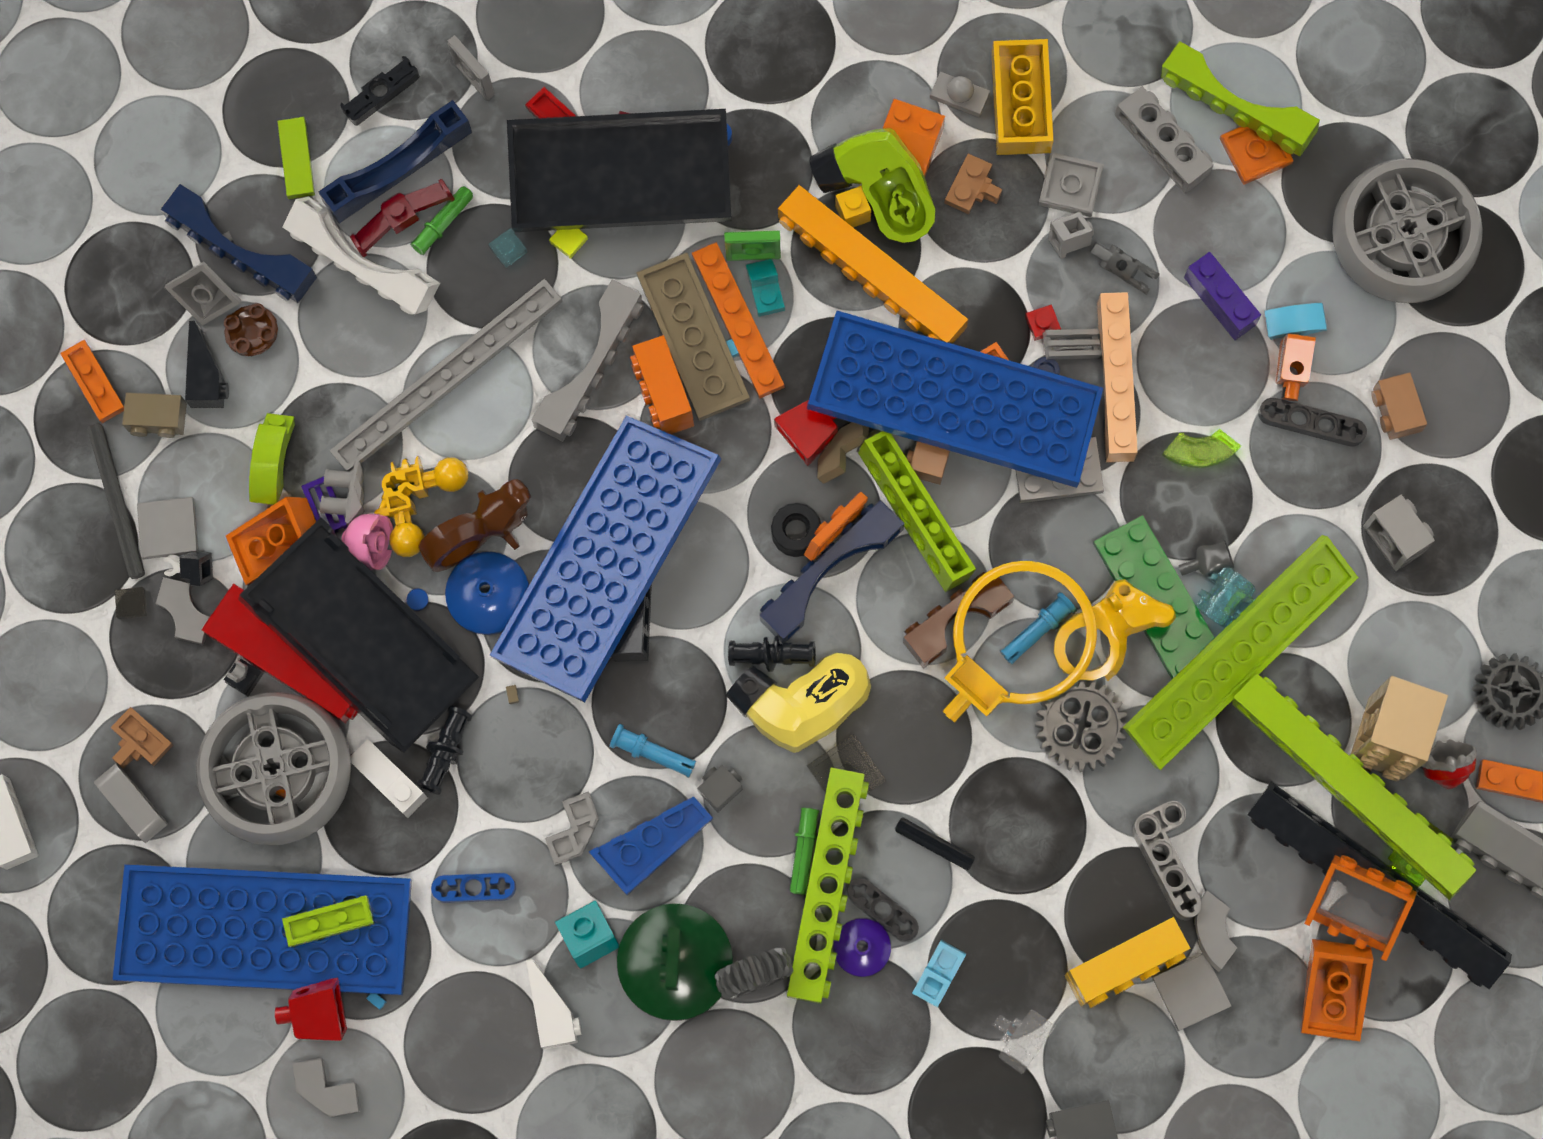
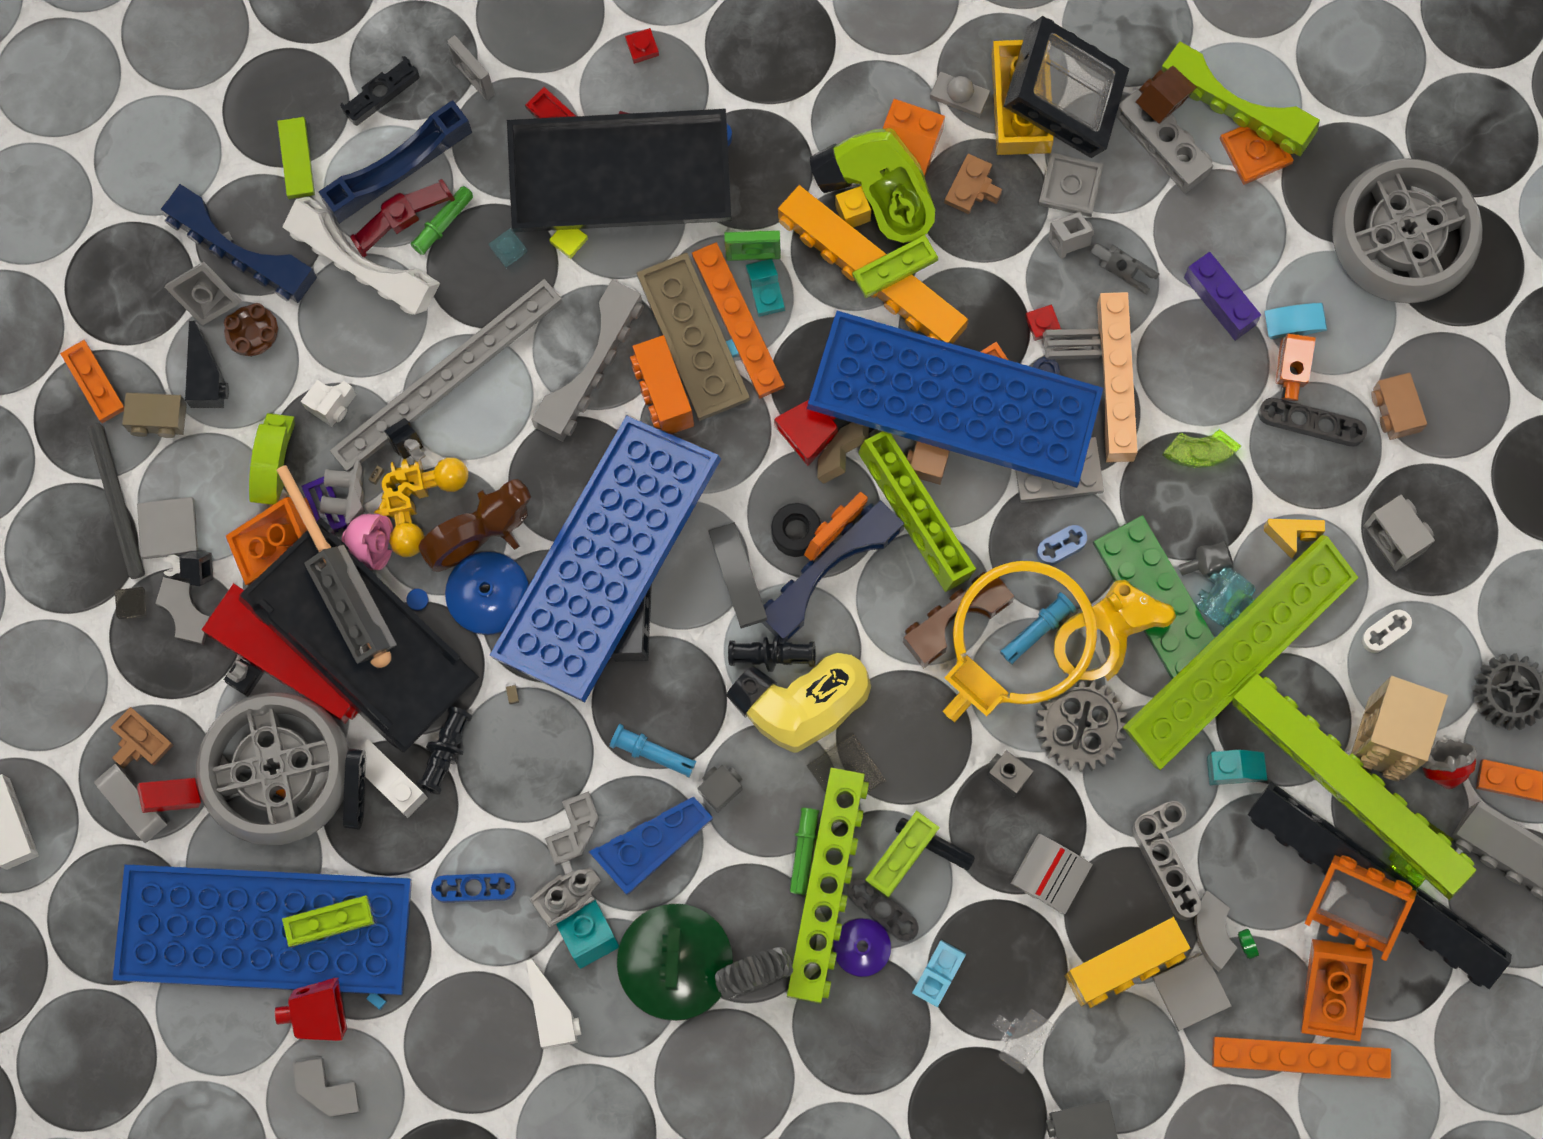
none -> red tile [137,778,201,813]
none -> dark grey piece [276,465,397,668]
none -> white brick [301,380,357,427]
none -> black beam [343,748,366,830]
none -> dark tan piece [368,466,384,485]
none -> black piece [384,418,426,462]
none -> light grey connector [529,867,601,928]
none -> red plate [625,28,659,64]
none -> dark grey slope [708,522,768,629]
none -> lime tile [852,235,938,298]
none -> lime tile [865,810,940,898]
none -> brick [987,750,1034,798]
none -> piece [1003,16,1130,158]
none -> light grey slope [1010,834,1093,914]
none -> medium blue beam [1037,525,1087,566]
none -> reddish brown brick [1136,66,1197,124]
none -> teal slope [1207,750,1267,786]
none -> orange plate [1212,1037,1391,1079]
none -> green tile [1237,929,1259,959]
none -> yellow slope [1264,519,1325,558]
none -> white beam [1361,610,1412,653]

